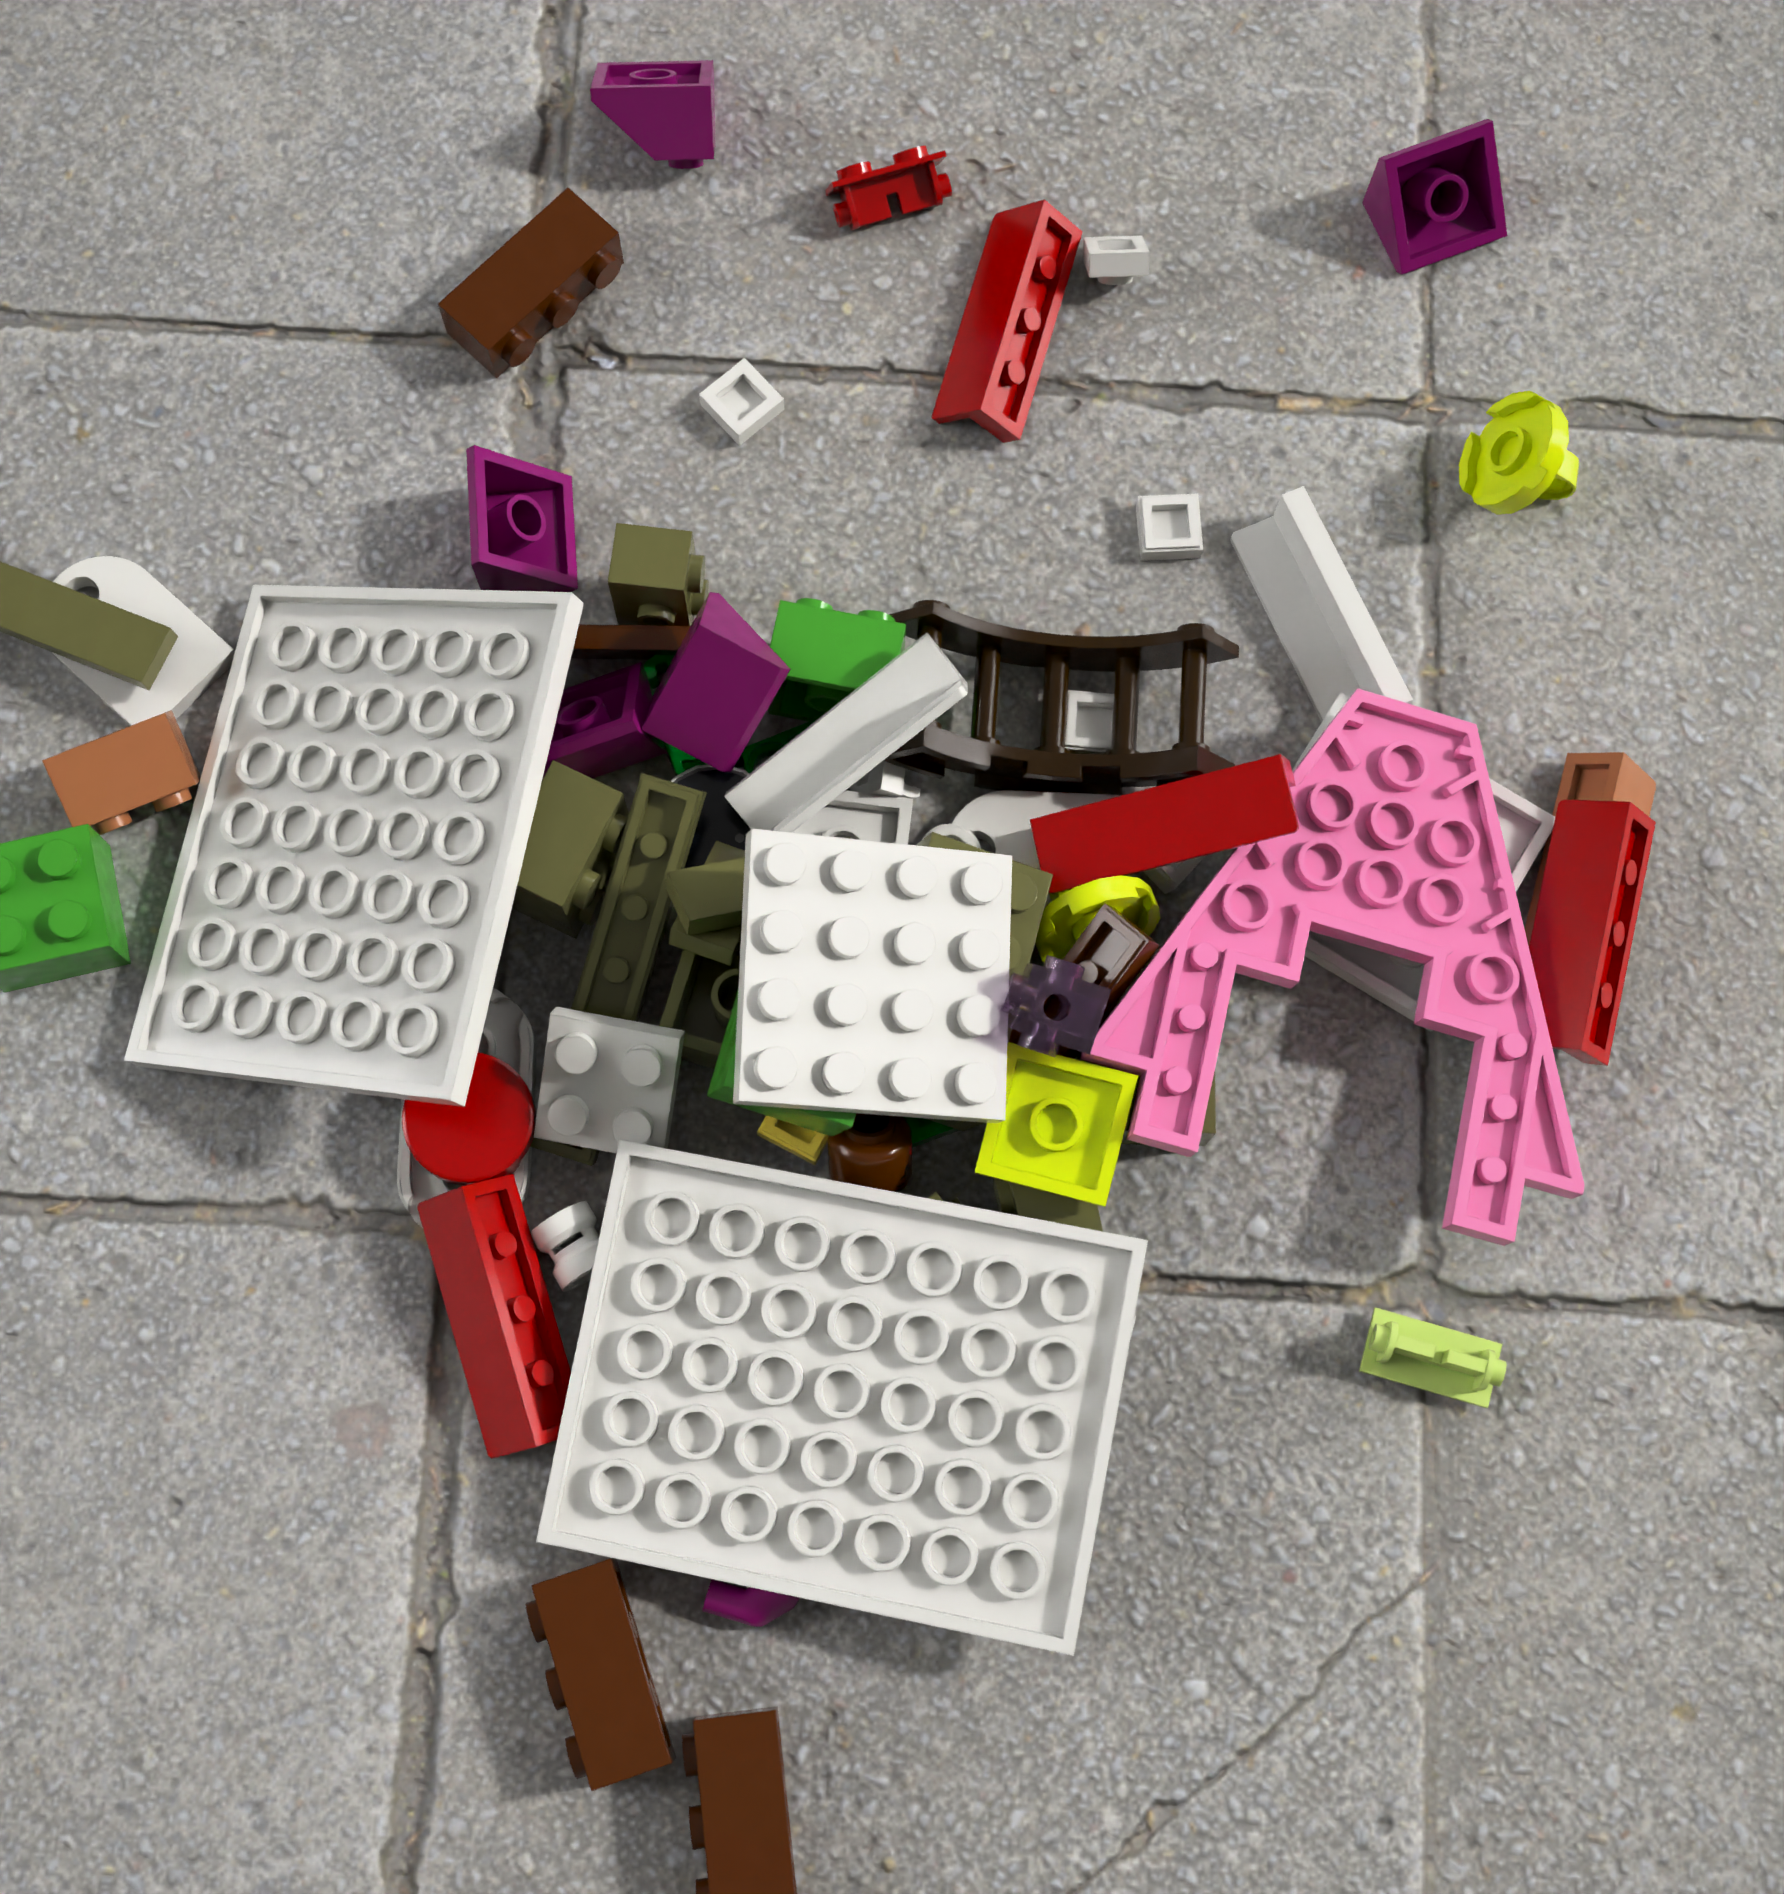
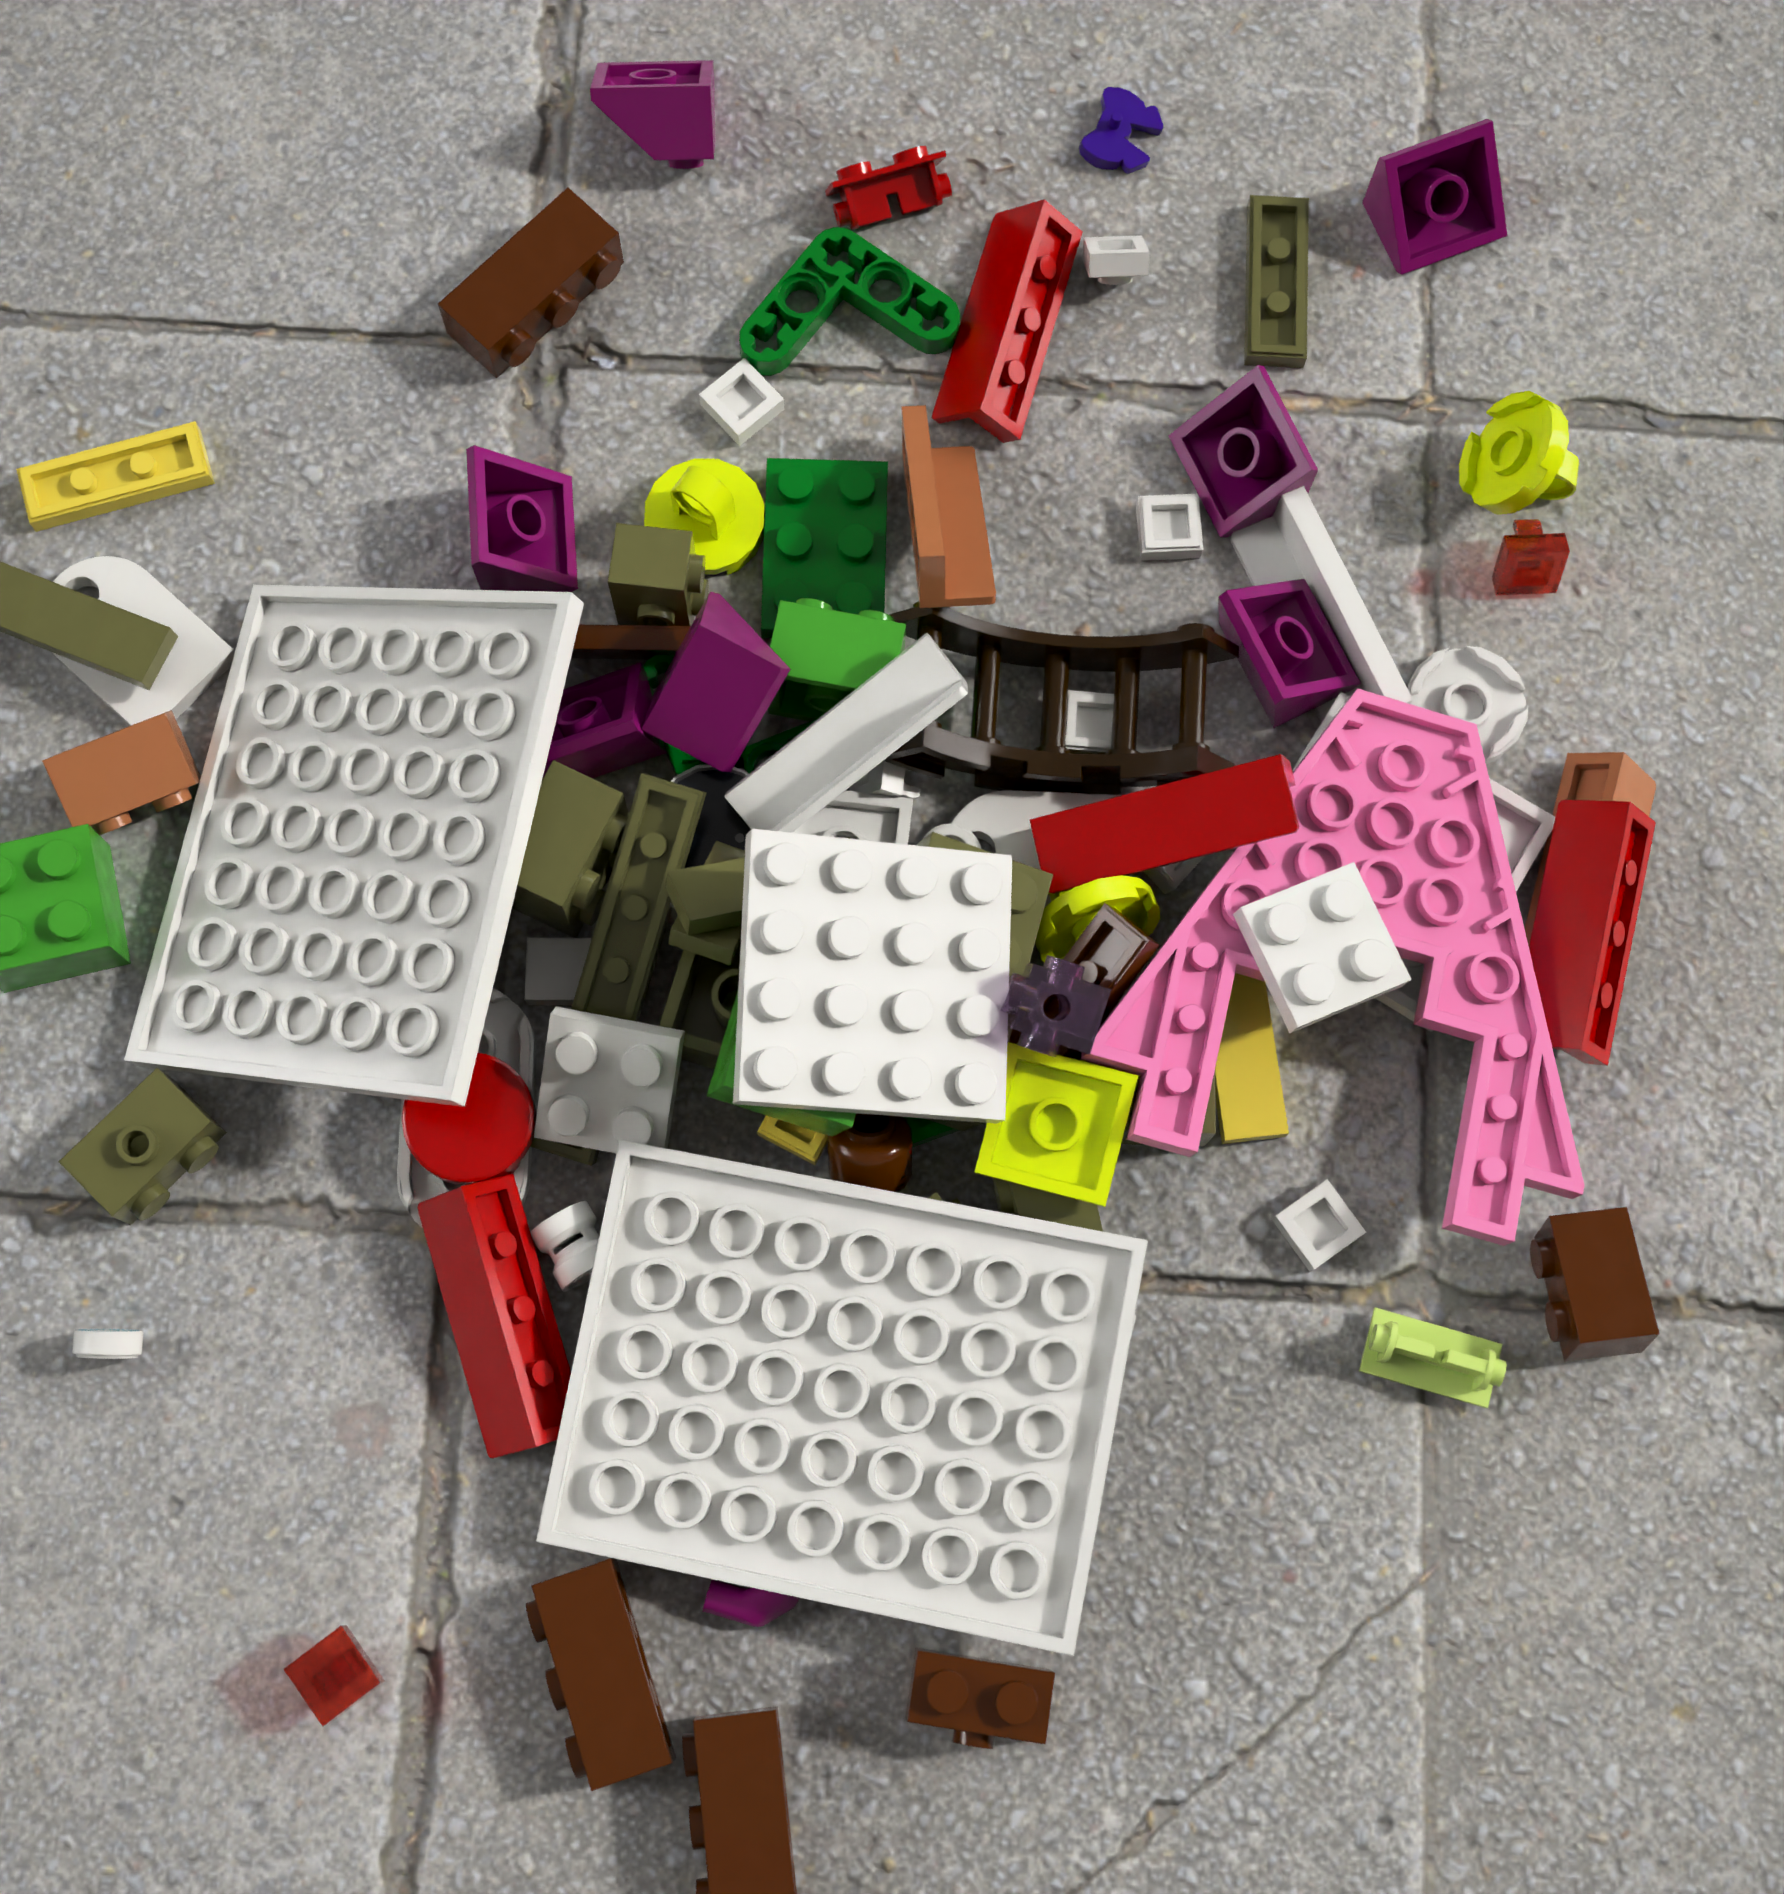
none -> light yellow tile [16,421,215,532]
none -> olive brick [58,1068,227,1225]
none -> white tile [72,1329,143,1359]
none -> clear red tile [284,1625,385,1726]
none -> white tile [524,937,591,1006]
none -> neon yellow tile [644,458,765,575]
none -> green beam [739,227,960,376]
none -> green plate [761,458,888,638]
none -> nougat panel [901,405,996,608]
none -> reddish brown brick [905,1648,1055,1749]
none -> dark purple piece [1079,87,1164,174]
none -> magenta slope [1168,365,1318,538]
none -> light yellow tile [1215,973,1289,1144]
none -> magenta slope [1218,578,1361,728]
none -> white plate [1233,862,1412,1033]
none -> olive tile [1244,195,1309,368]
none -> white tile [1271,1179,1366,1272]
none -> white tile [1407,646,1528,764]
none -> clear red tile [1492,519,1570,595]
none -> reddish brown brick [1530,1207,1660,1362]

